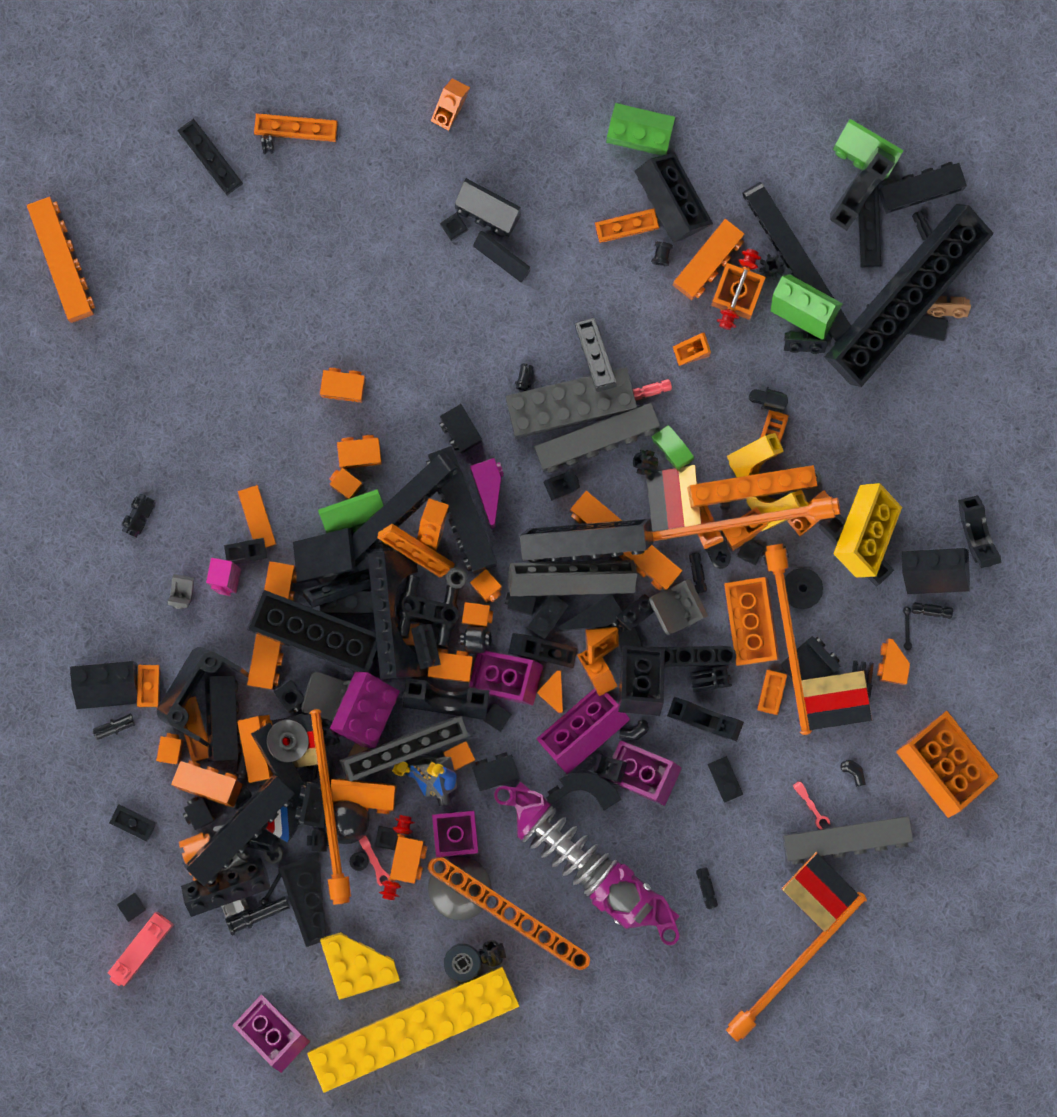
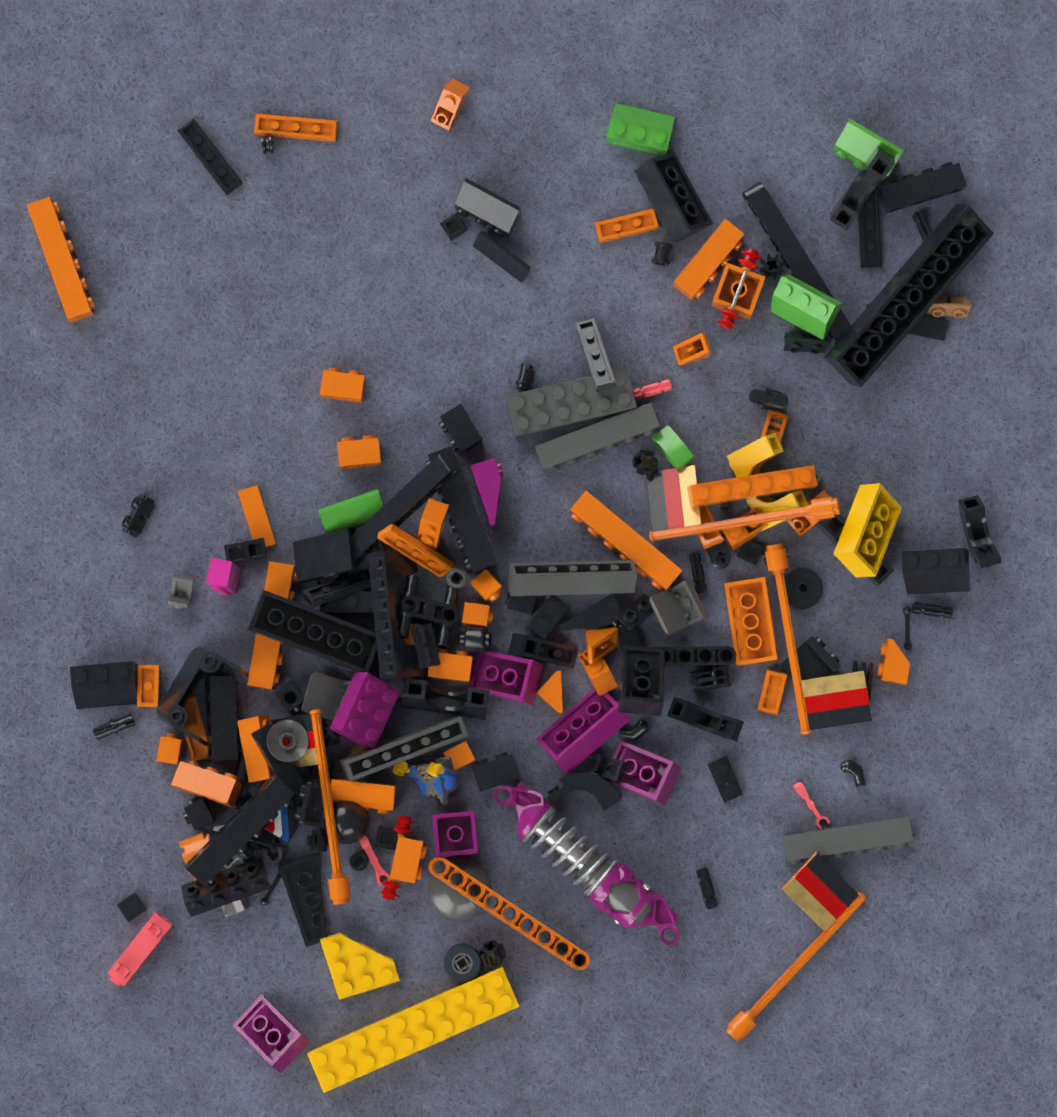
black plate [109,804,157,842] -> none
black pin [225,896,290,936] -> none
orange brick [330,468,363,499] -> none
black tile [483,703,512,732] -> none
black brick [519,518,654,563] -> none
black bracket [543,469,580,501] -> none
orange slope [896,711,999,818] -> none

